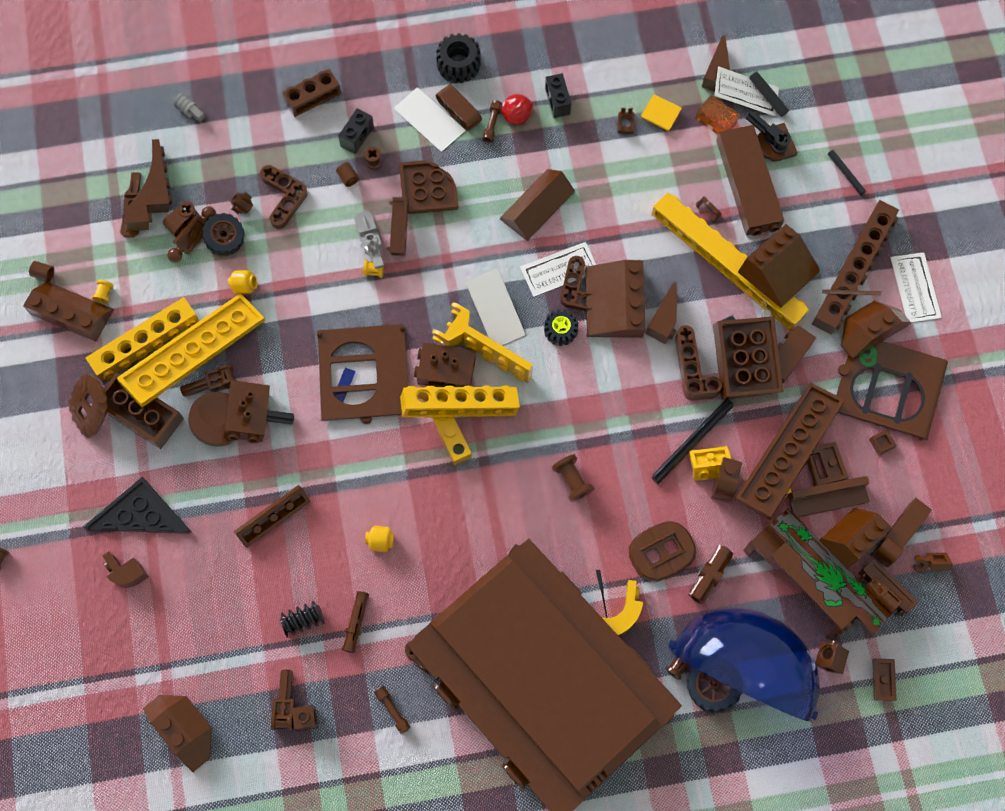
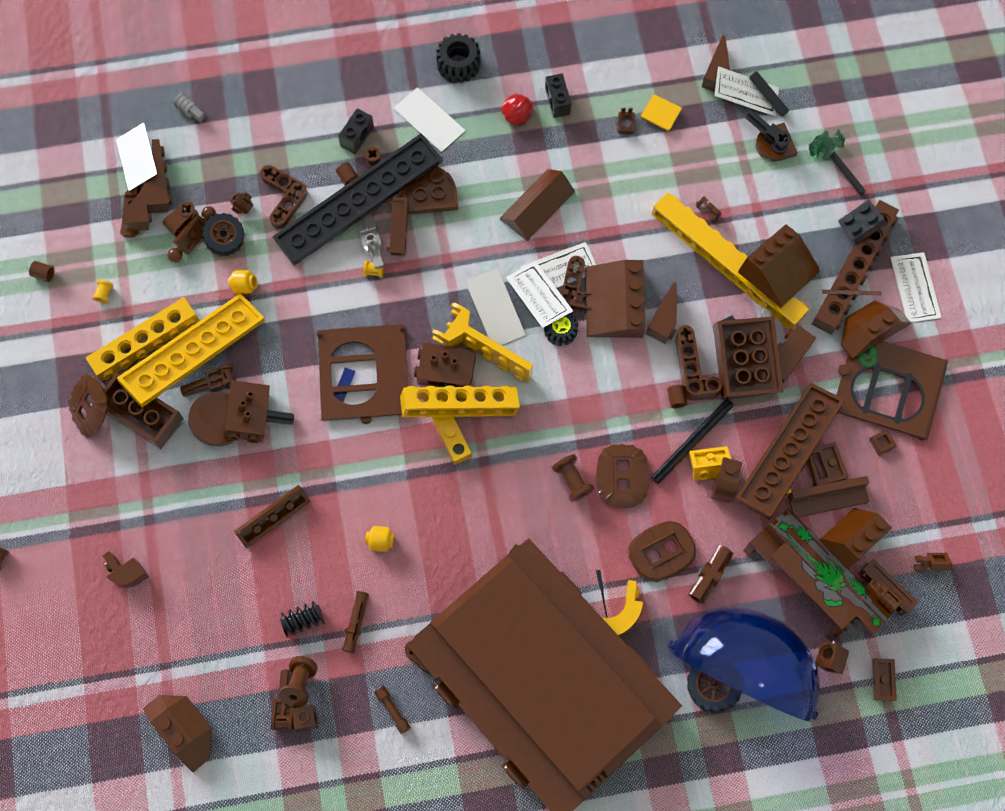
reddish brown slope [23,282,114,342] -> none
black tile [83,477,191,533] -> none
reddish brown brick [282,69,341,117] -> none
reddish brown beam [435,84,482,131] -> none
reddish brown bar [482,100,502,143] -> none
reddish brown bush [665,653,692,680] -> none
clear orange brick [696,95,739,134] -> none
reddish brown brick [716,125,784,236] -> none
reddish brown beam [871,497,932,567] -> none
none -> white sticker [116,123,157,191]
none -> black plate [272,133,443,266]
none -> reddish brown piece [279,656,318,707]
none -> white sticker [506,261,573,328]
none -> reddish brown piece [596,444,650,507]
none -> reddish brown beam [667,385,687,409]
none -> clear green animal [809,129,847,161]
none -> black plate [838,200,887,245]

